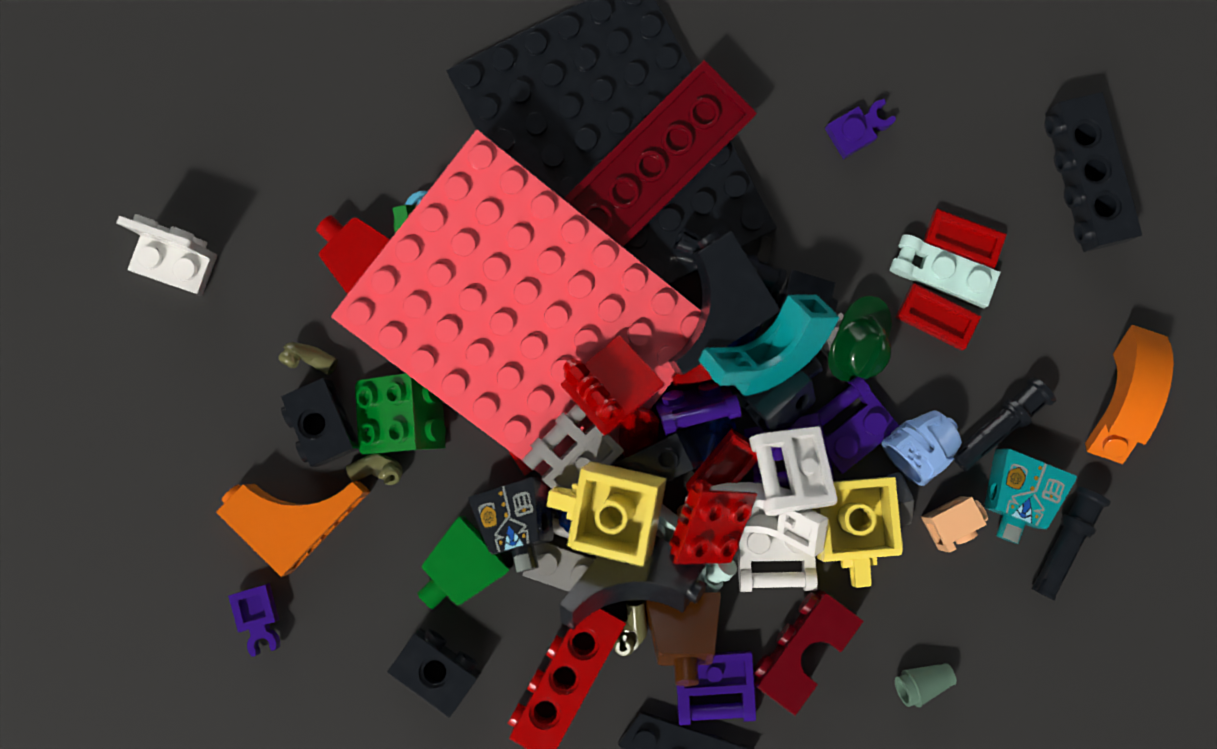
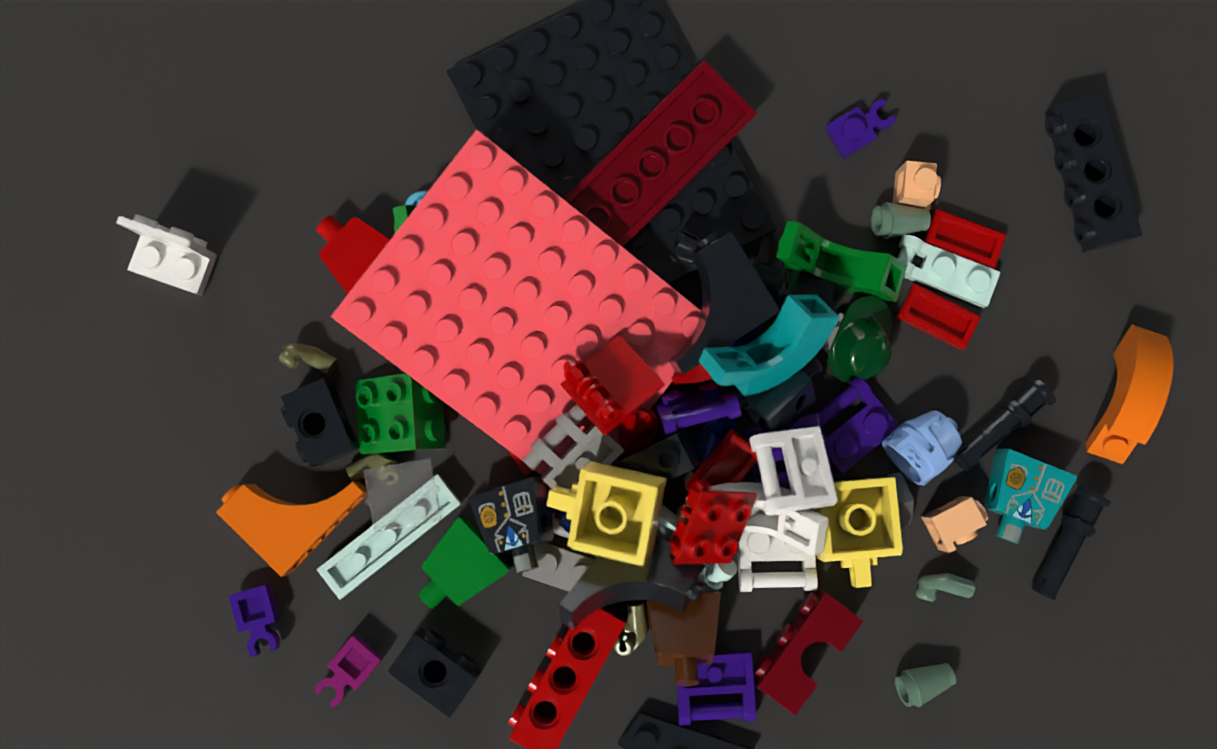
none -> magenta plate [314,634,384,707]
none -> light aqua plate [316,474,462,600]
none -> clear piece [363,458,442,533]
none -> green arch [776,221,907,302]
none -> sand green cone [871,202,931,239]
none -> light nougat brick [893,161,941,211]
none -> sand green arm [916,573,976,602]

